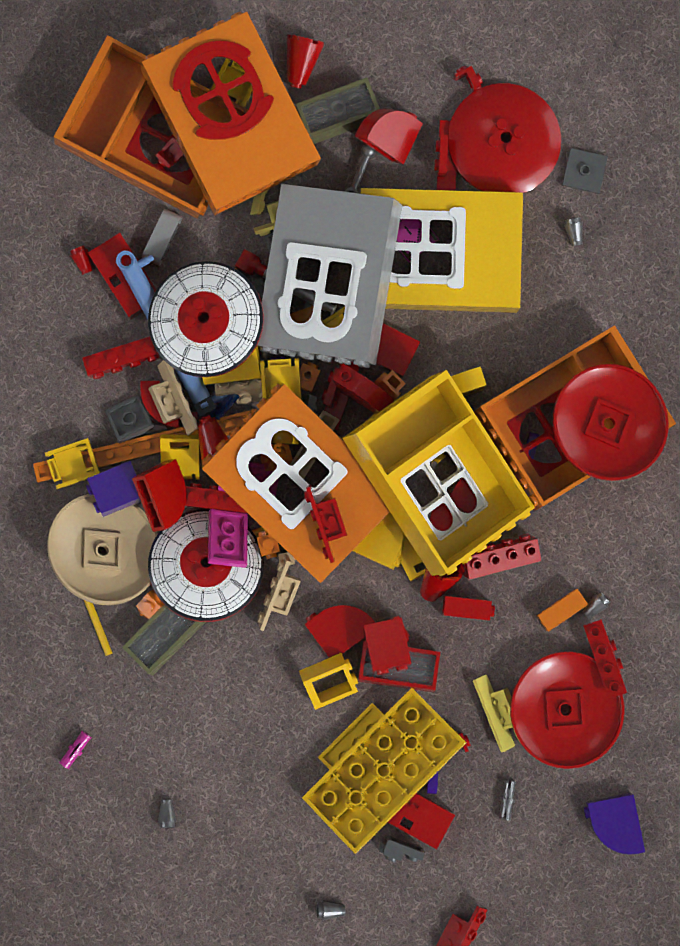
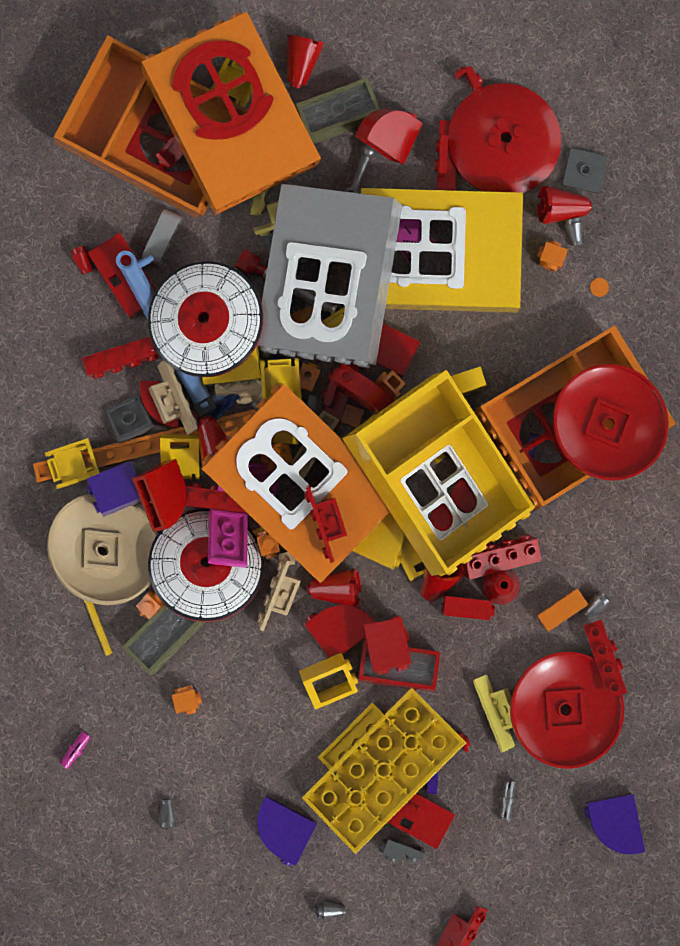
none -> orange brick [172,685,202,715]
none -> dark purple brick [257,796,317,867]
none -> red cone [307,568,361,607]
none -> orange tile [341,404,365,428]
none -> red cone [482,569,520,605]
none -> red cone [537,186,592,224]
none -> orange brick [537,241,568,272]
none -> orange piece [590,278,609,297]

